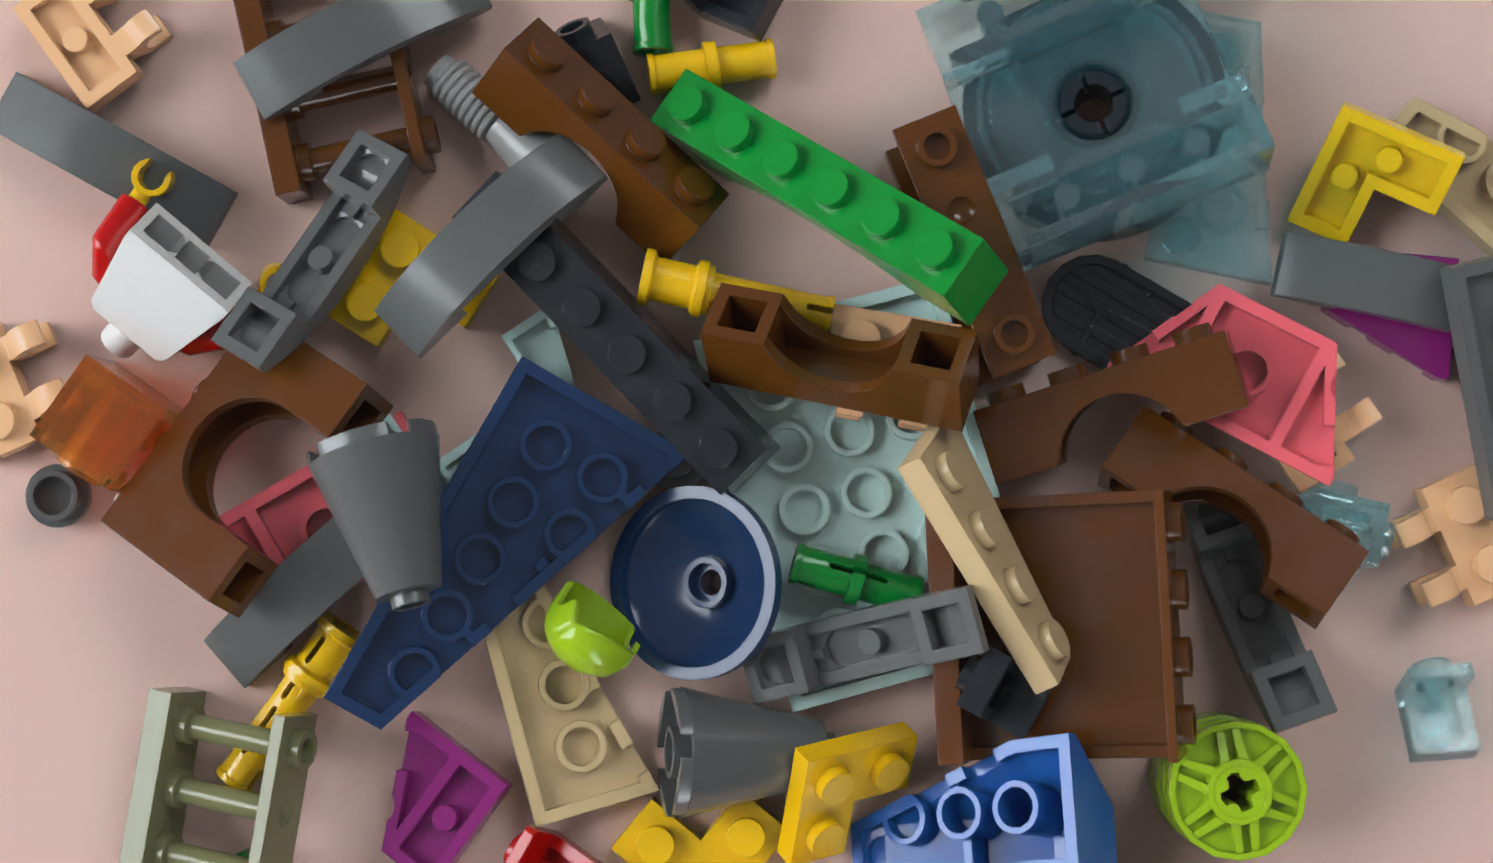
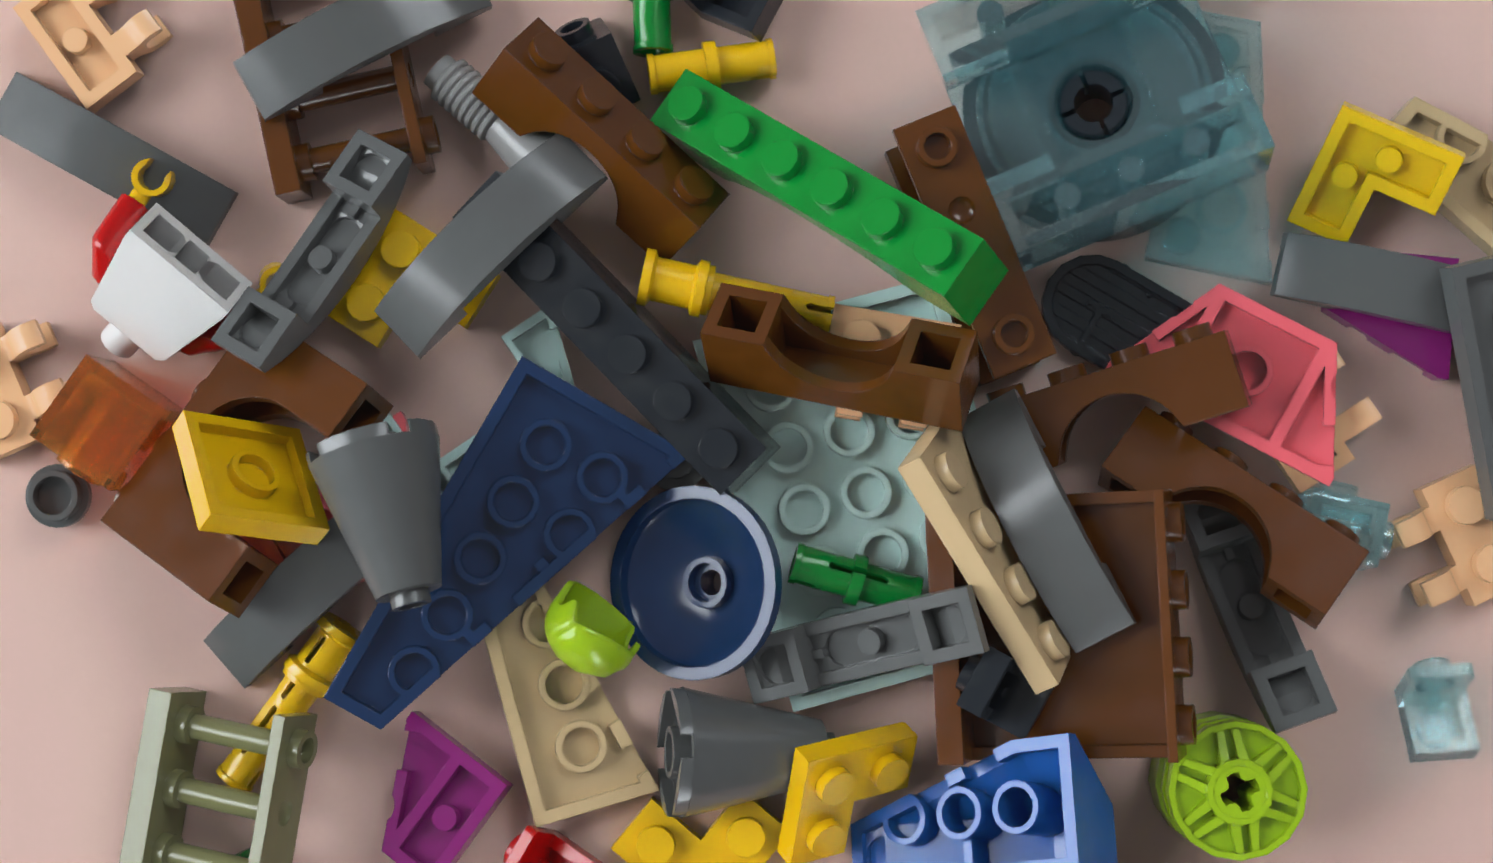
none -> yellow plate [172,410,330,545]
none -> dark grey slope [962,389,1137,653]

